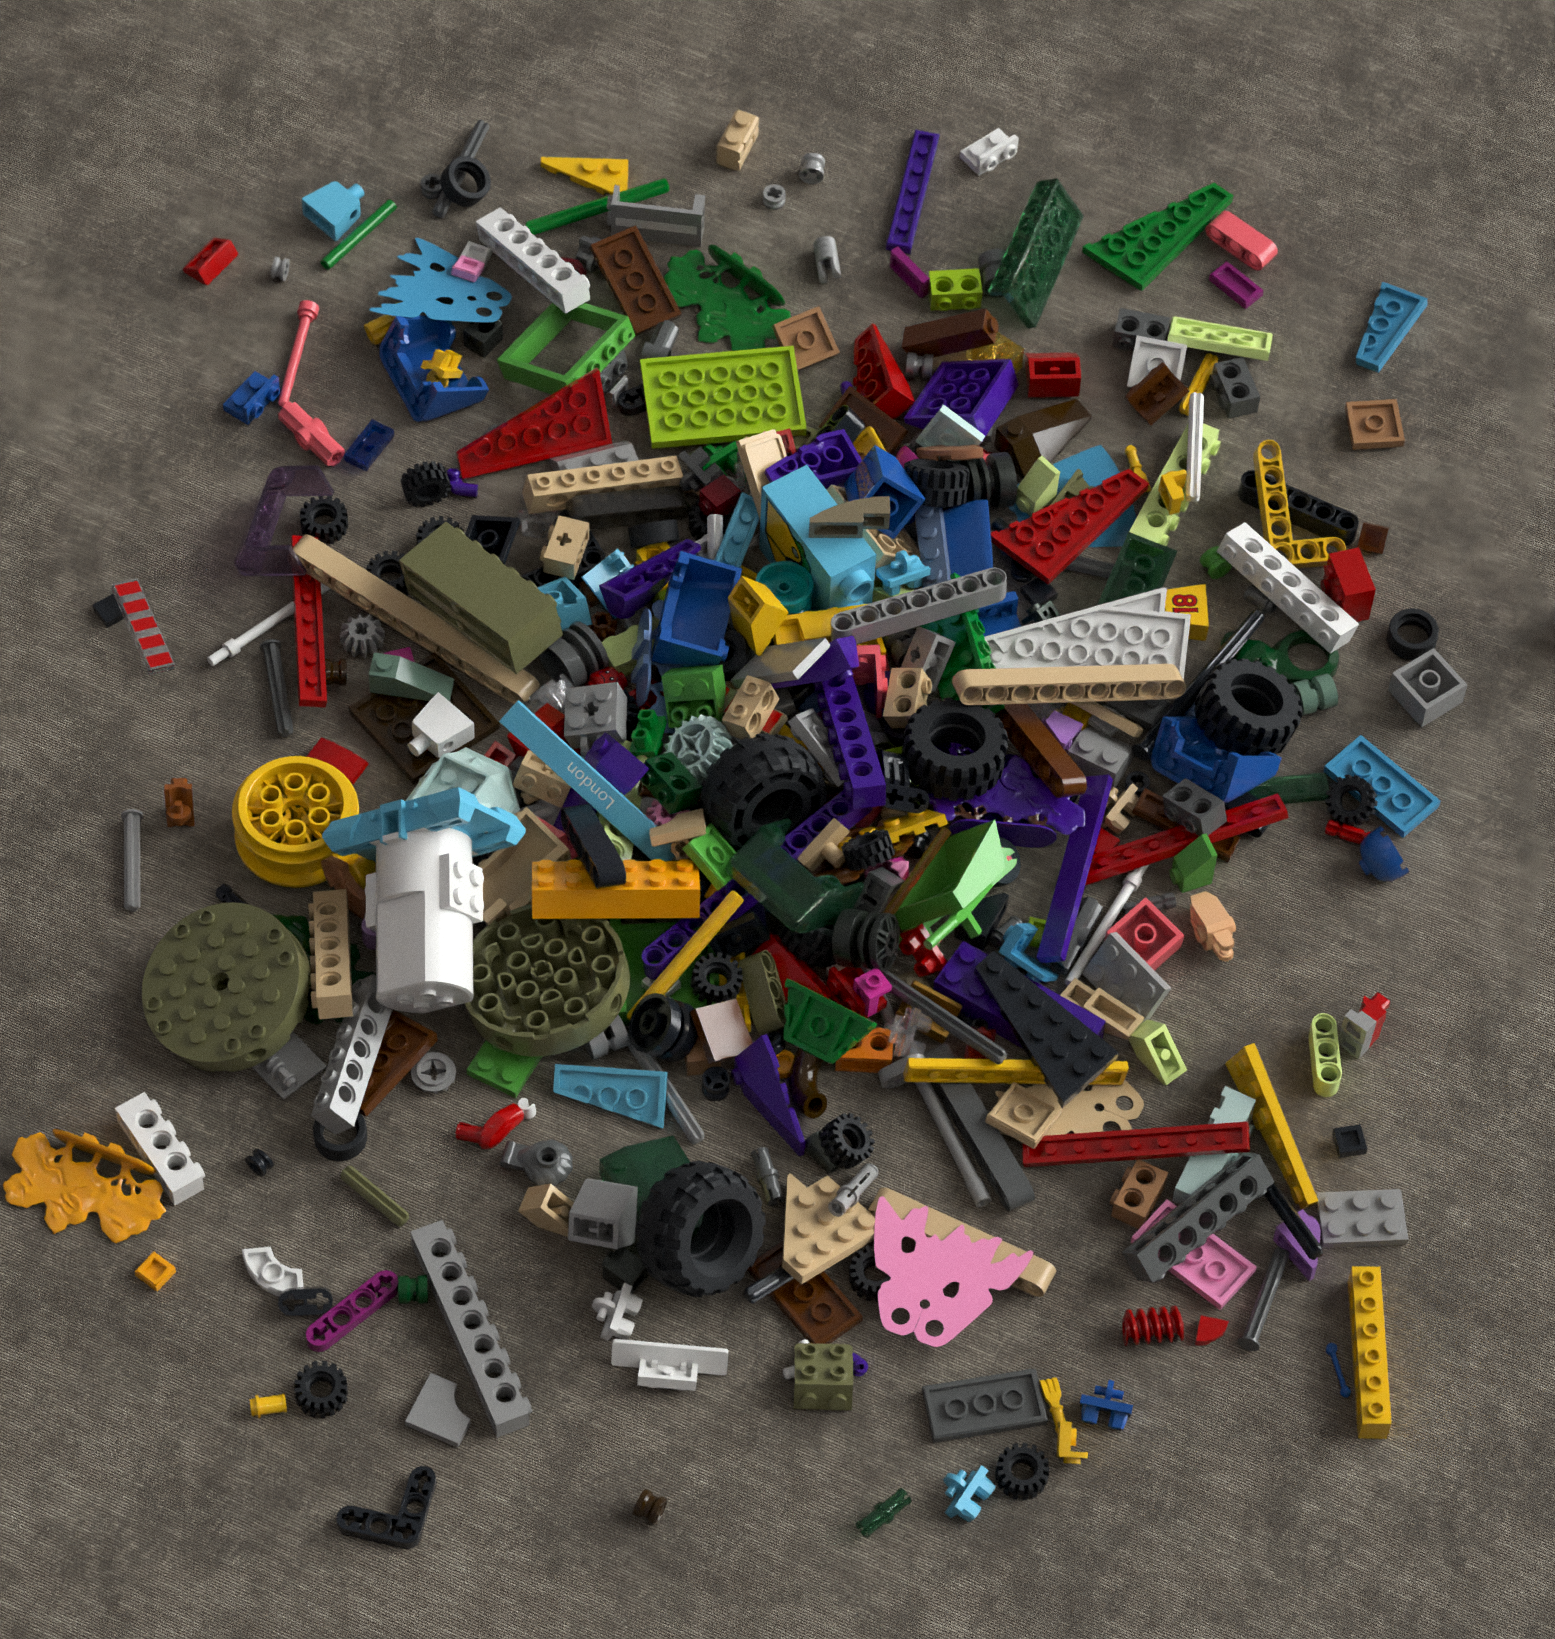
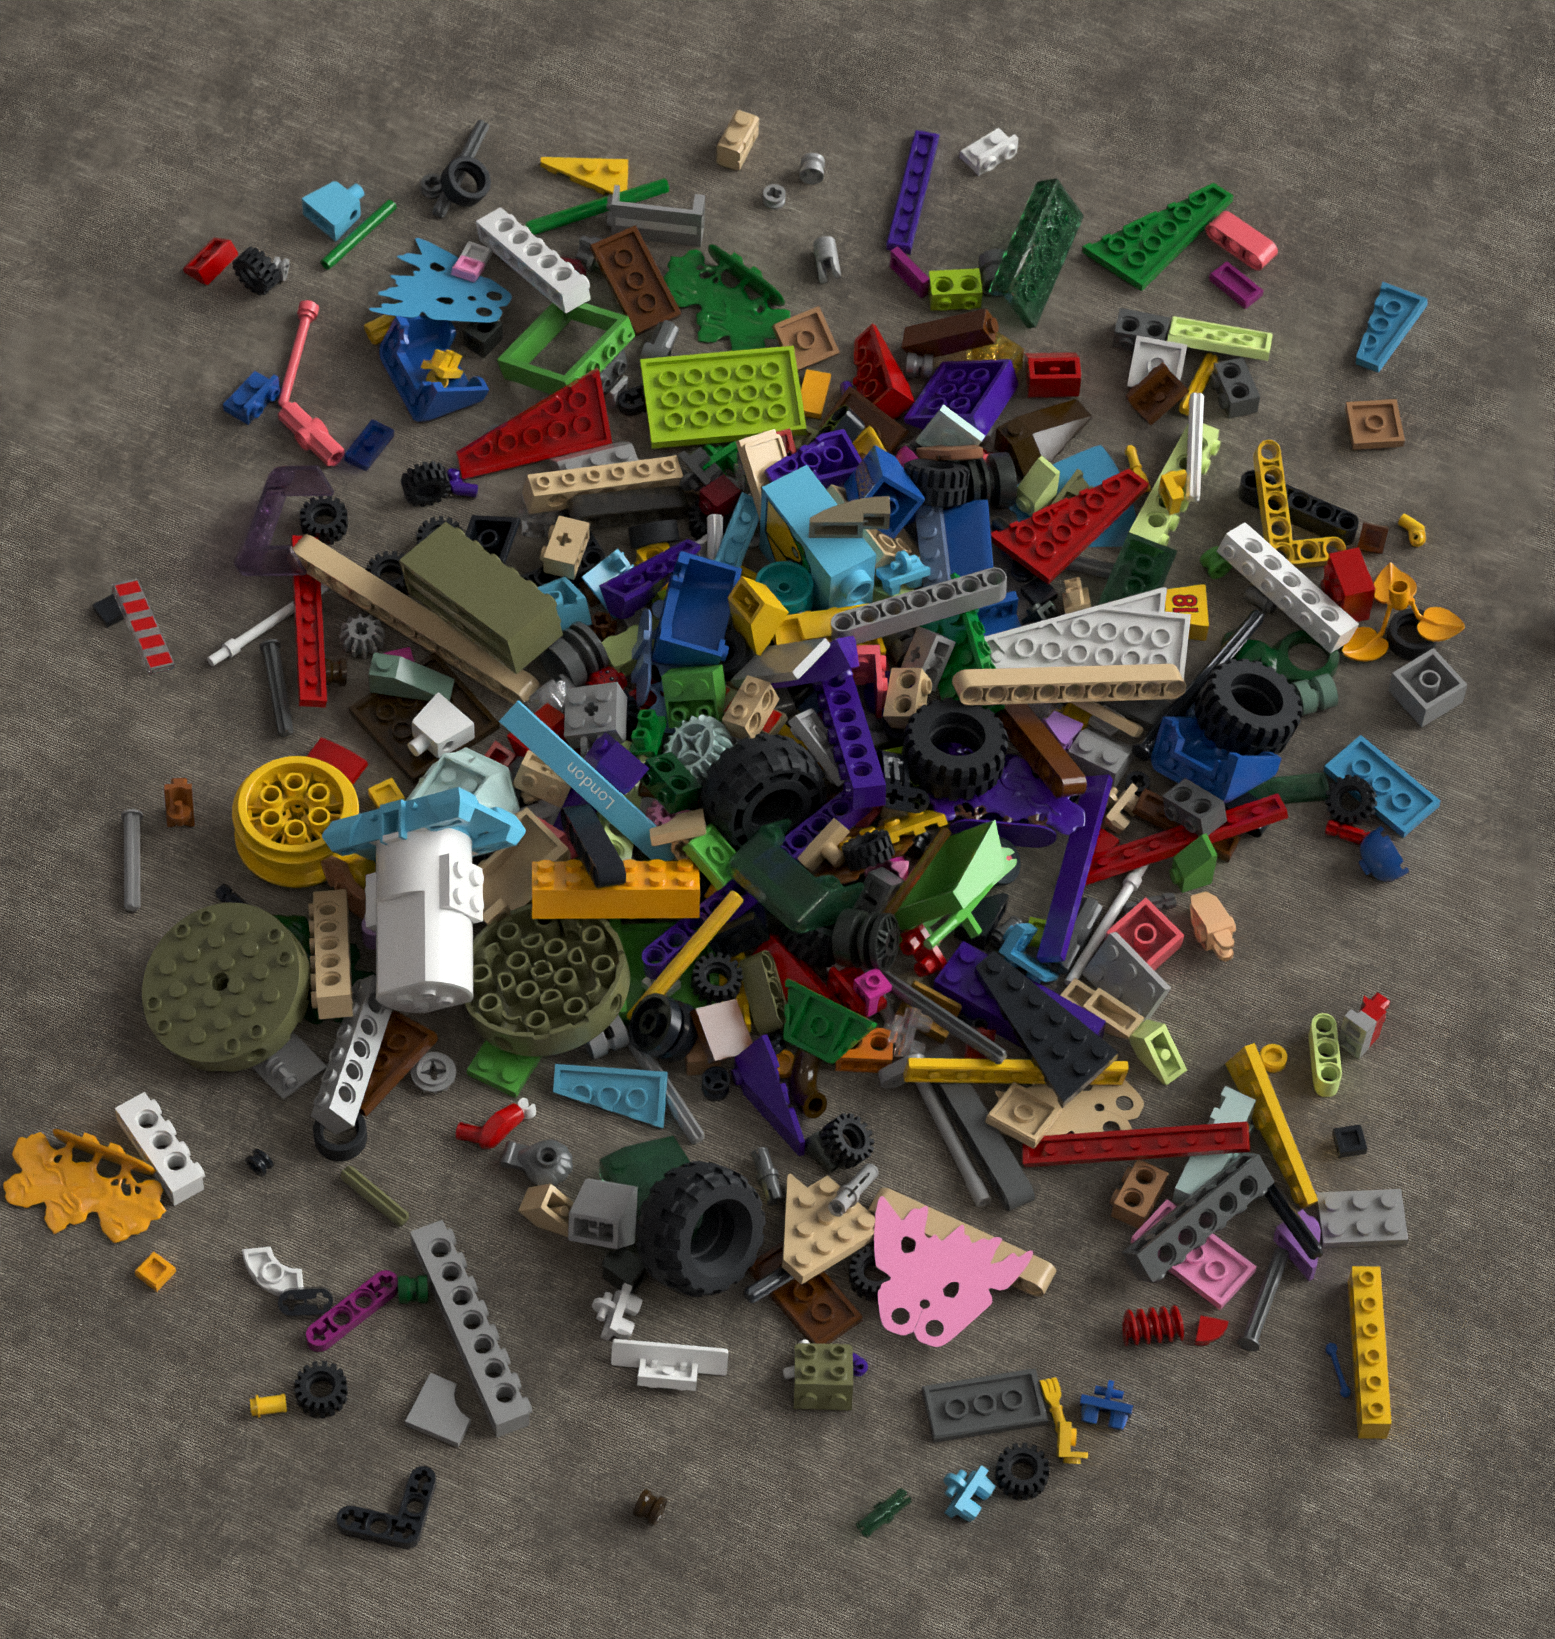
none -> black tyre [232,247,281,296]
none -> yellow plate [368,778,405,809]
none -> light orange tile [801,369,831,419]
none -> tan hips [1062,577,1091,614]
none -> yellow tile [1260,1044,1287,1073]
none -> light orange plant [1342,562,1465,662]
none -> yellow arm [1398,513,1426,547]

